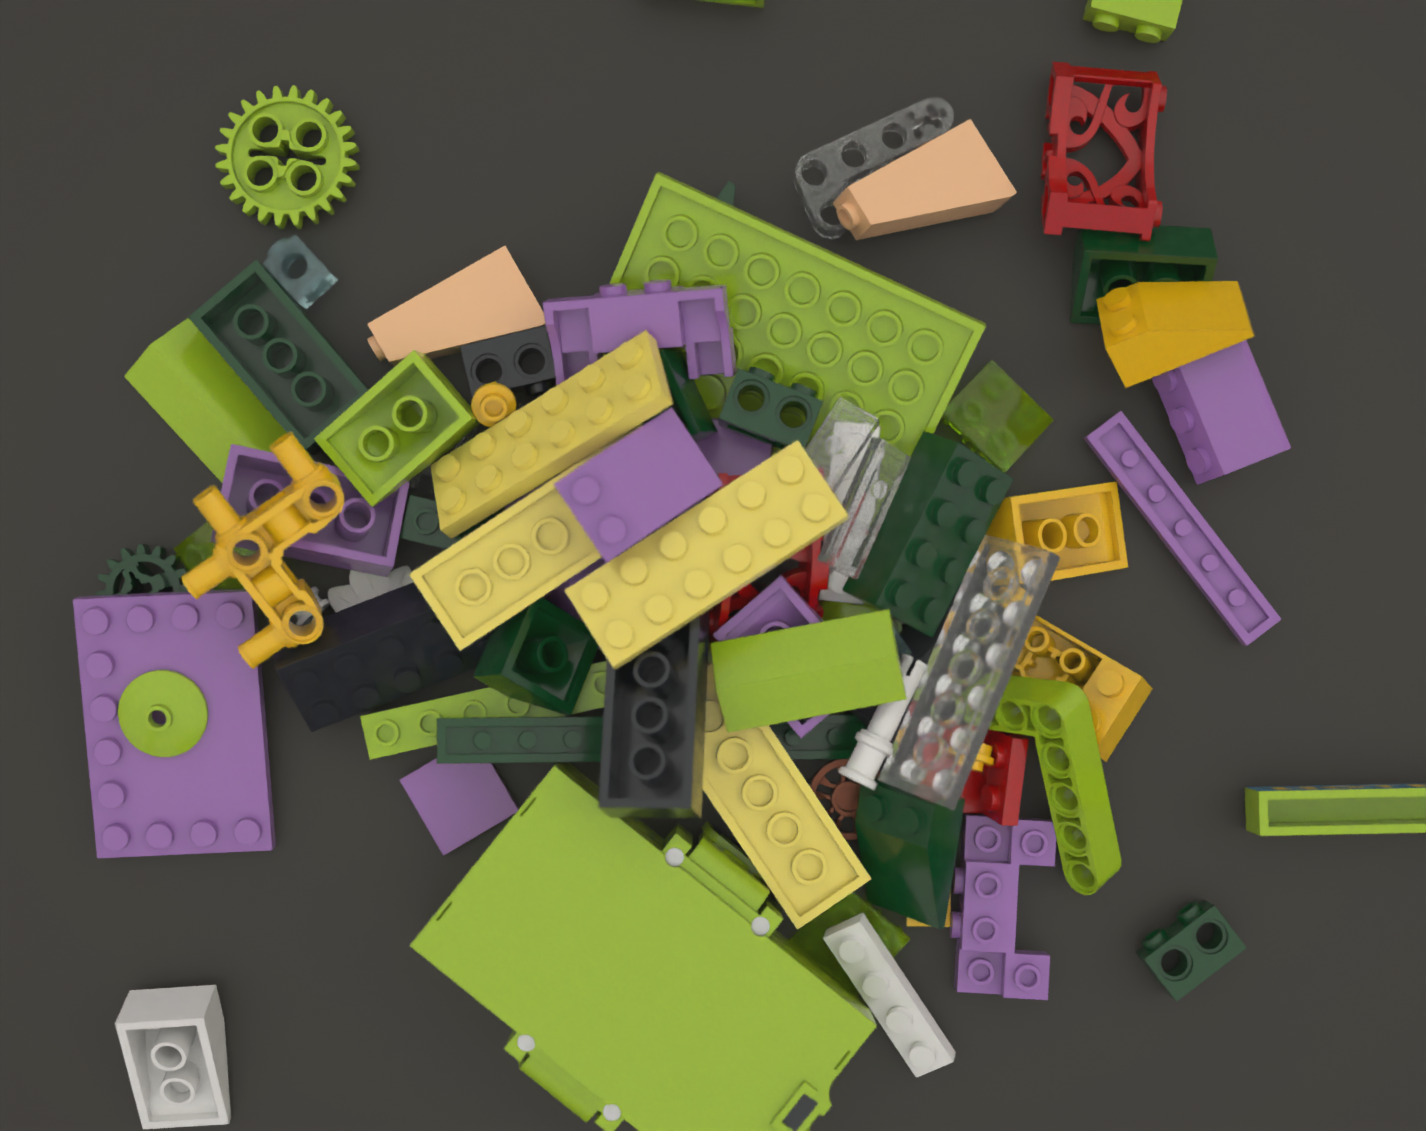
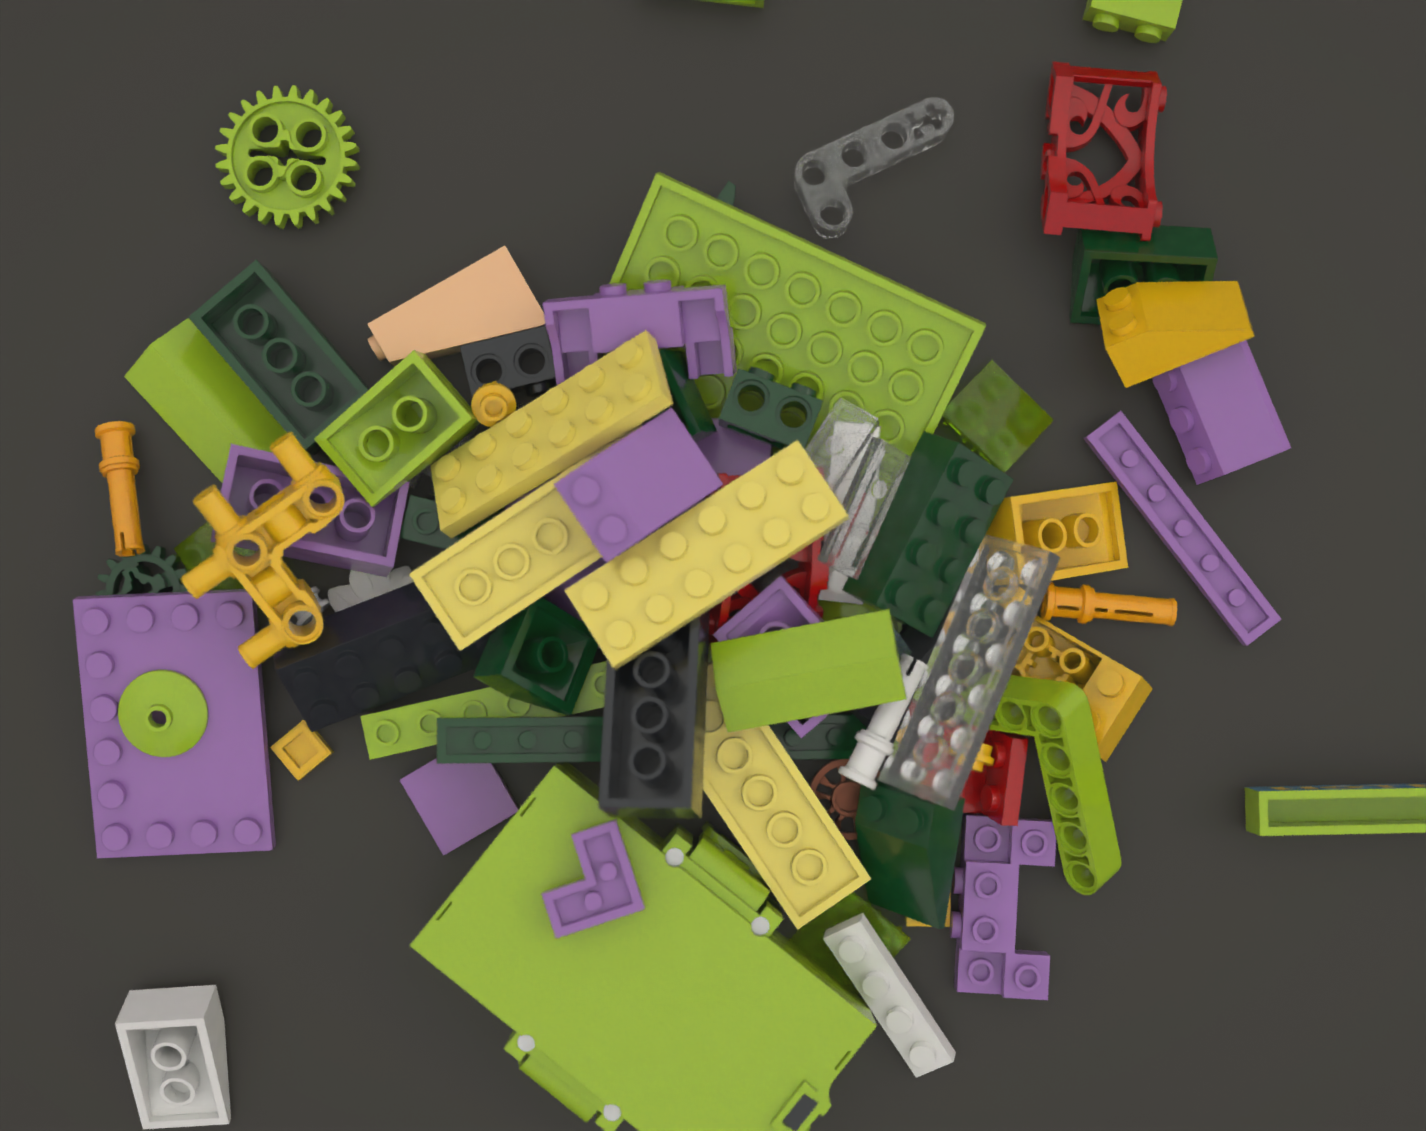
clear light blue brick [262,234,338,309] -> none
light nougat slope [833,119,1017,240] -> none
dark green brick [1135,900,1247,1002] -> none
none -> light orange pin [94,421,145,557]
none -> yellow tile [270,719,334,781]
none -> medium lavender plate [542,819,645,939]
none -> light orange pin [1040,581,1177,626]

